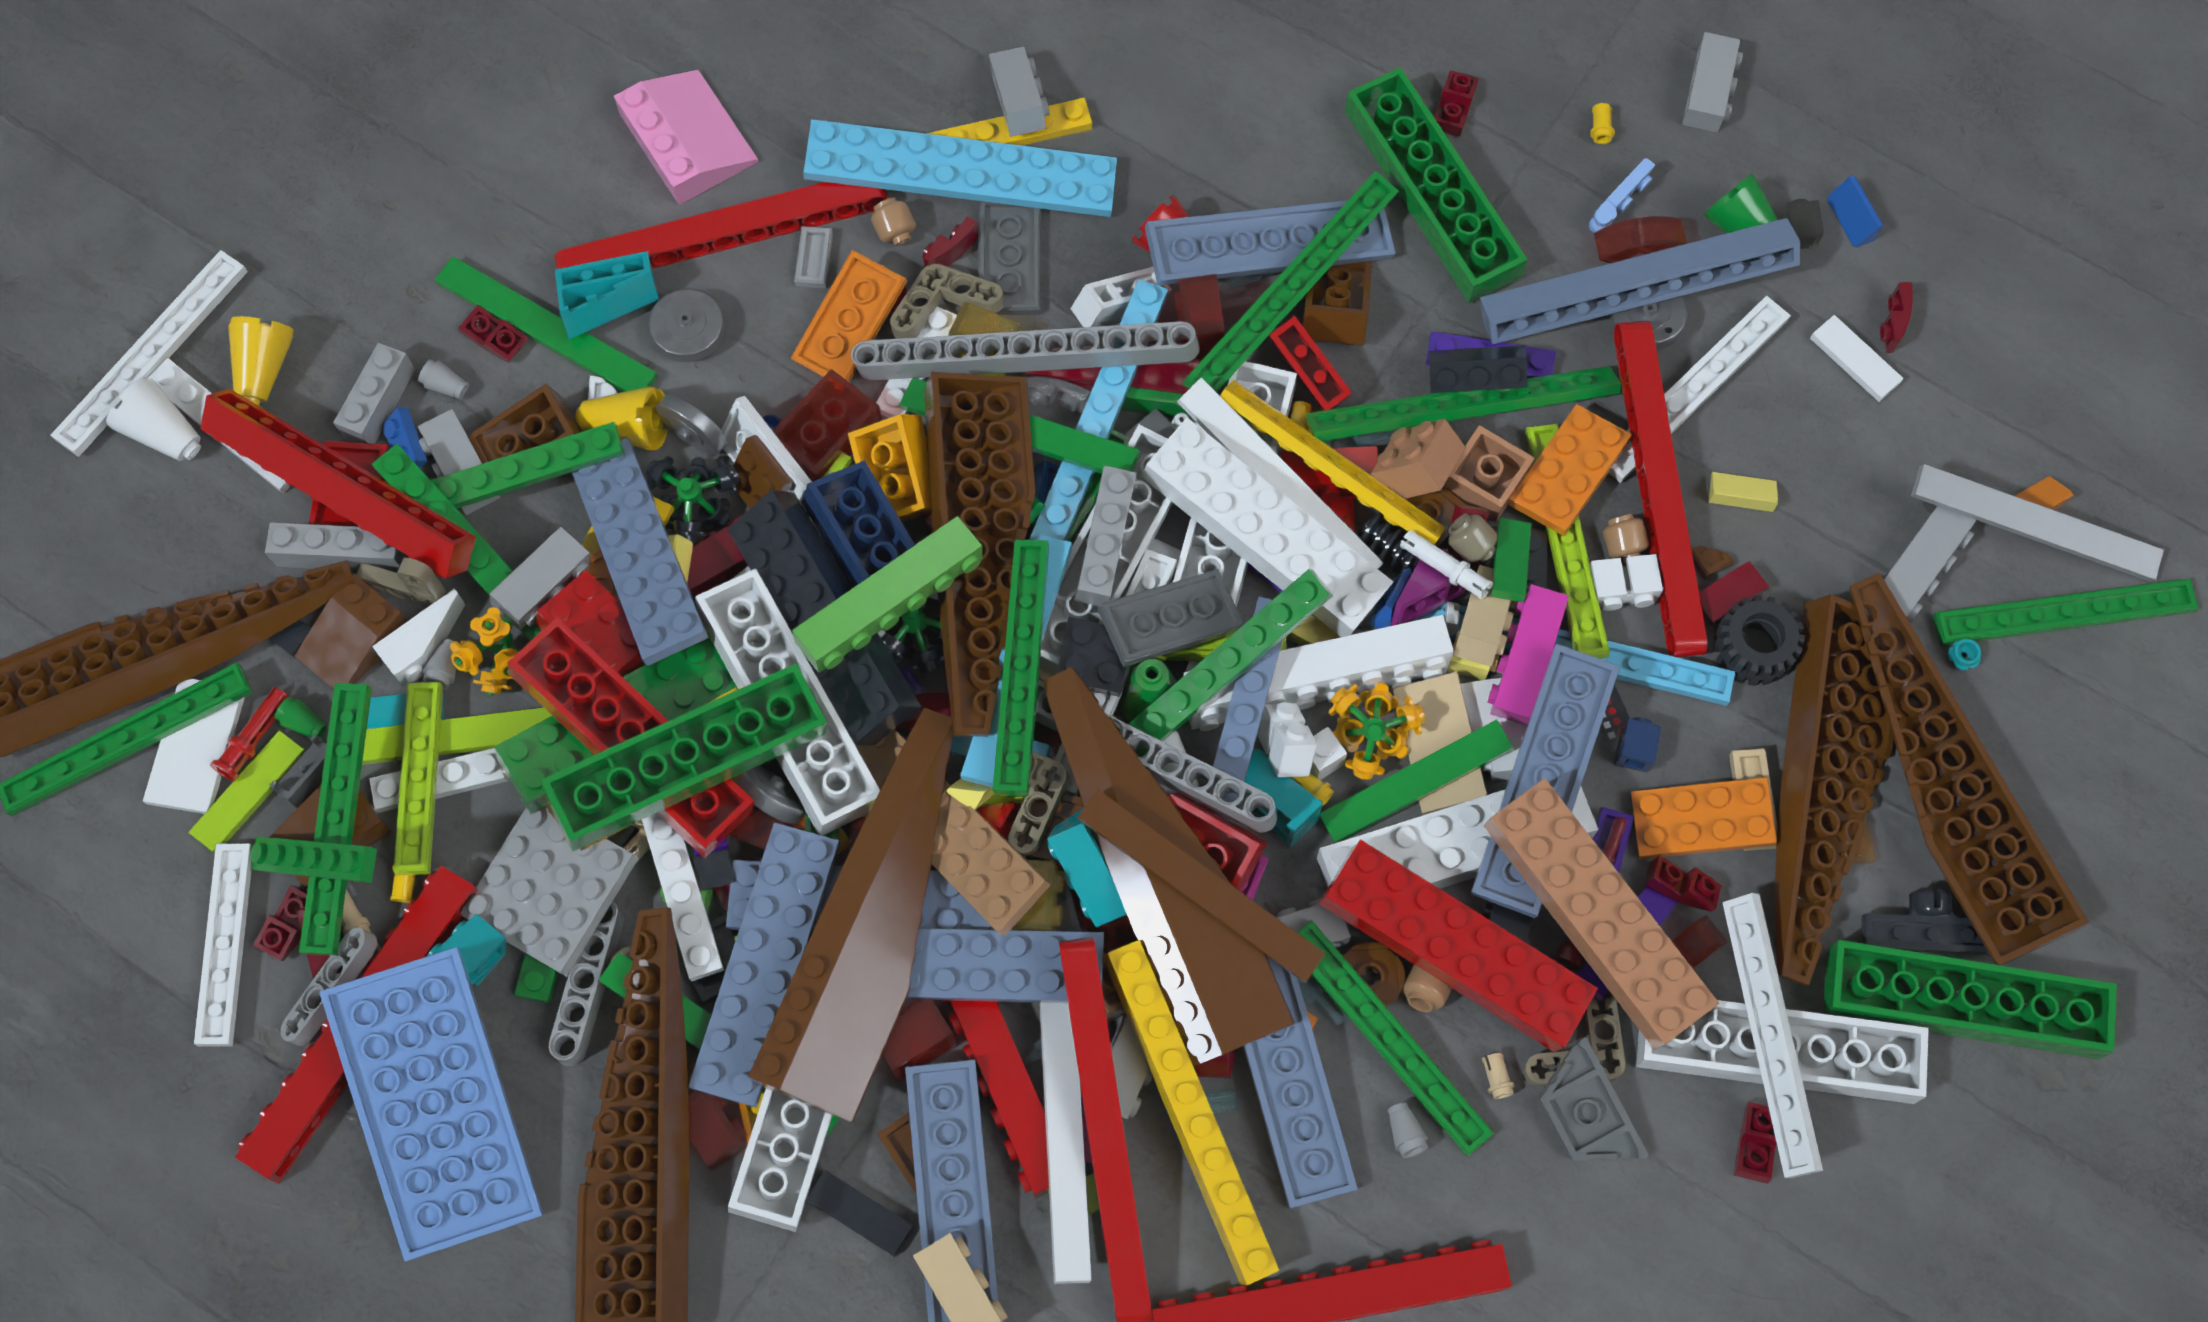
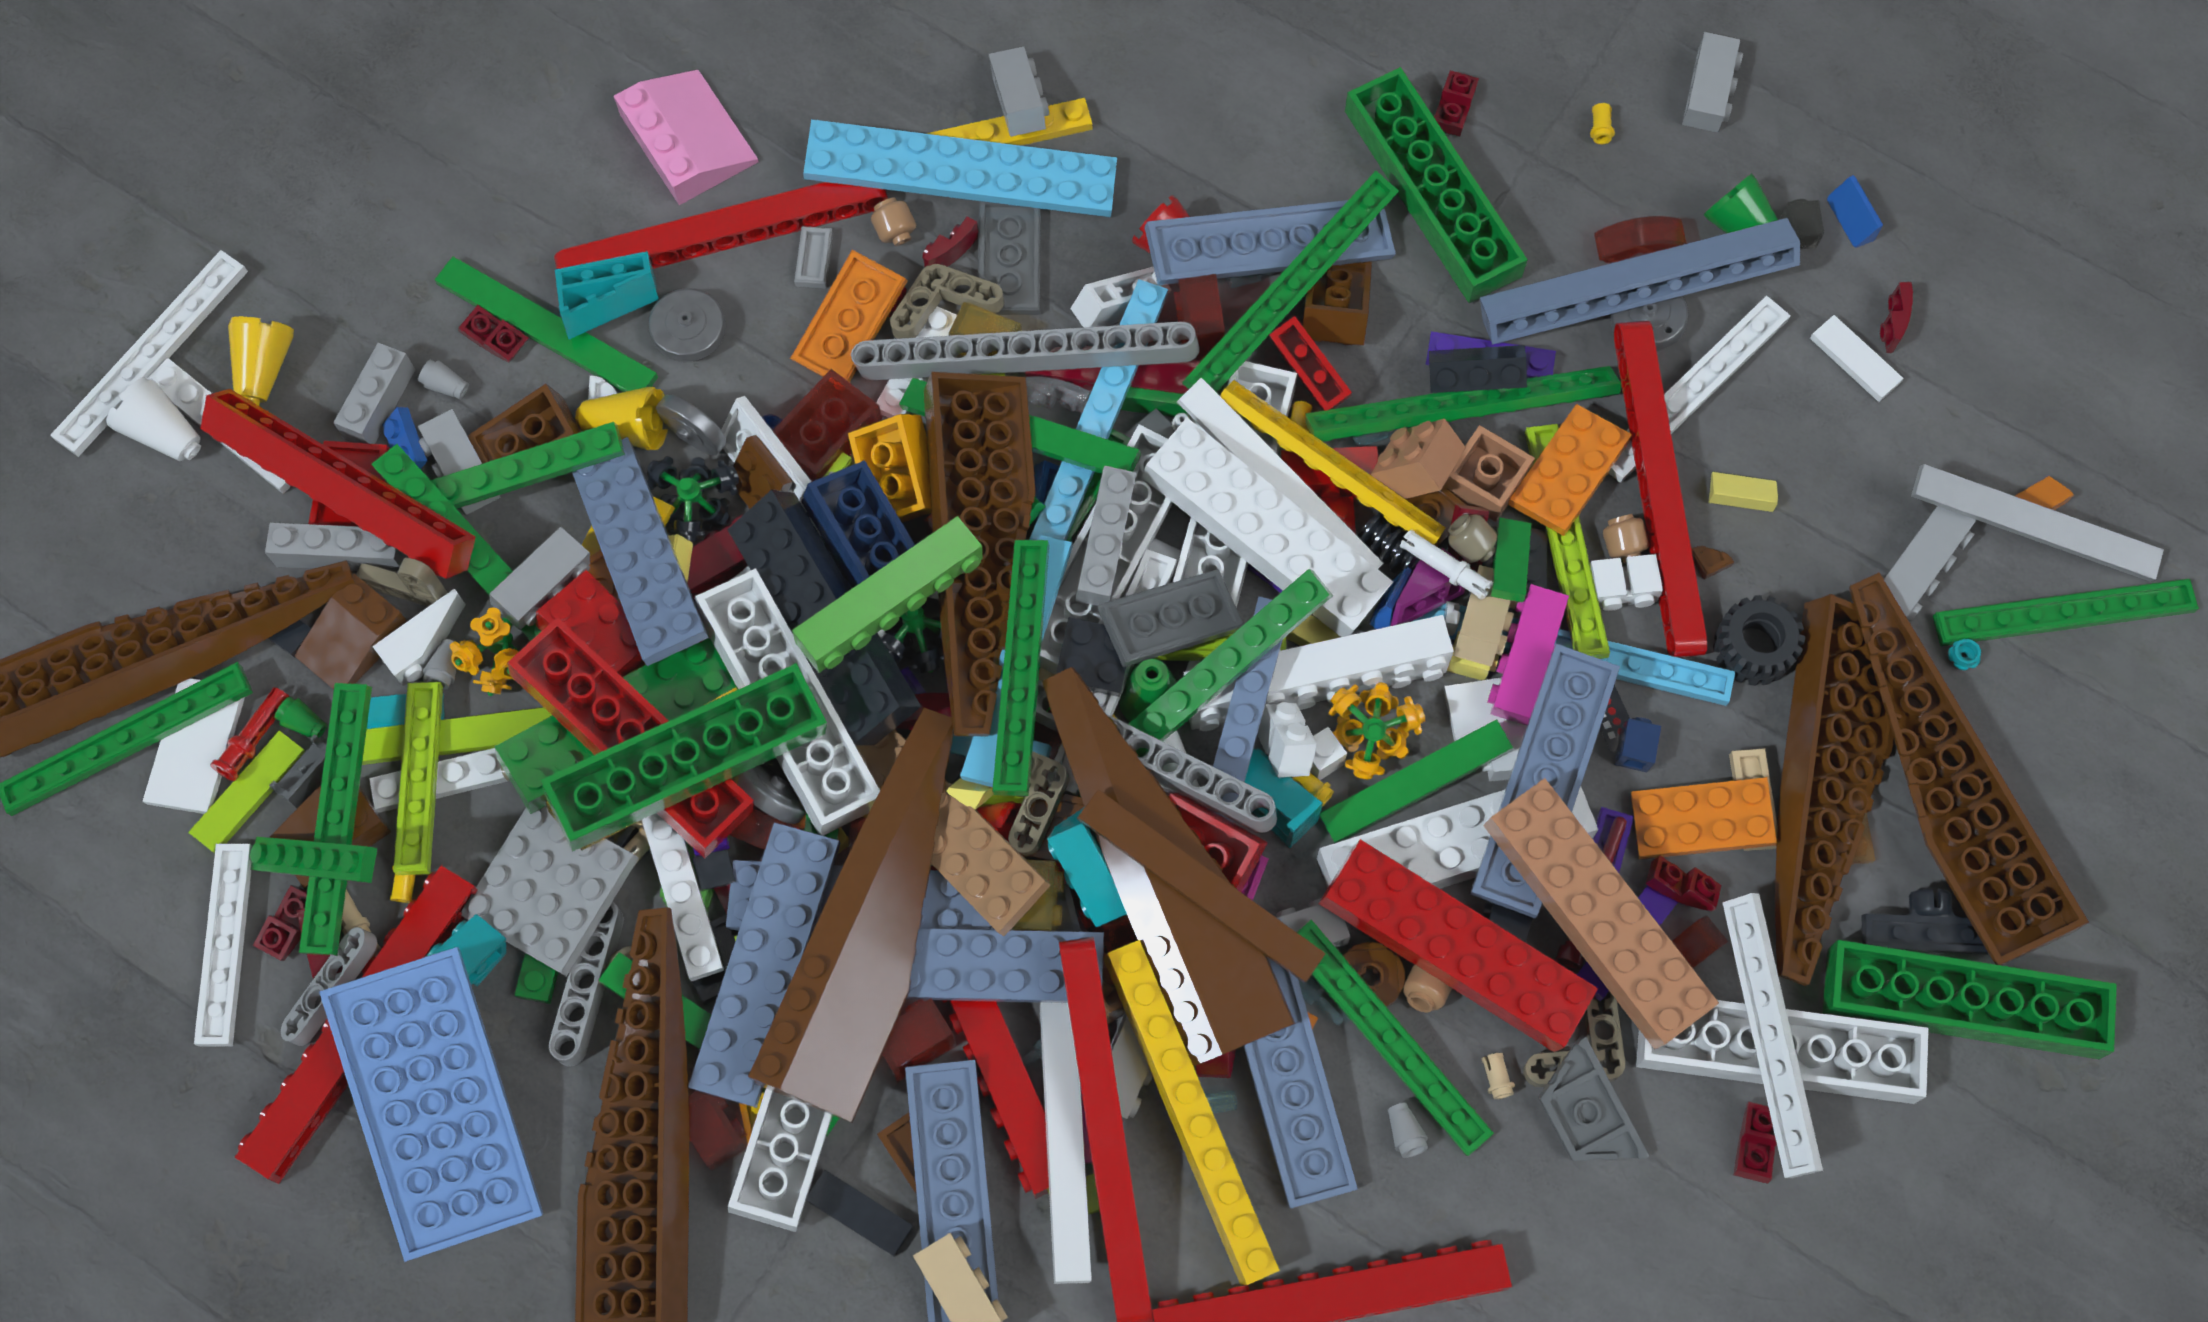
tan tile [1393,671,1488,815] -> none
light blue hinge [1588,158,1655,235] -> none
dark red slope [1699,561,1769,624] -> none

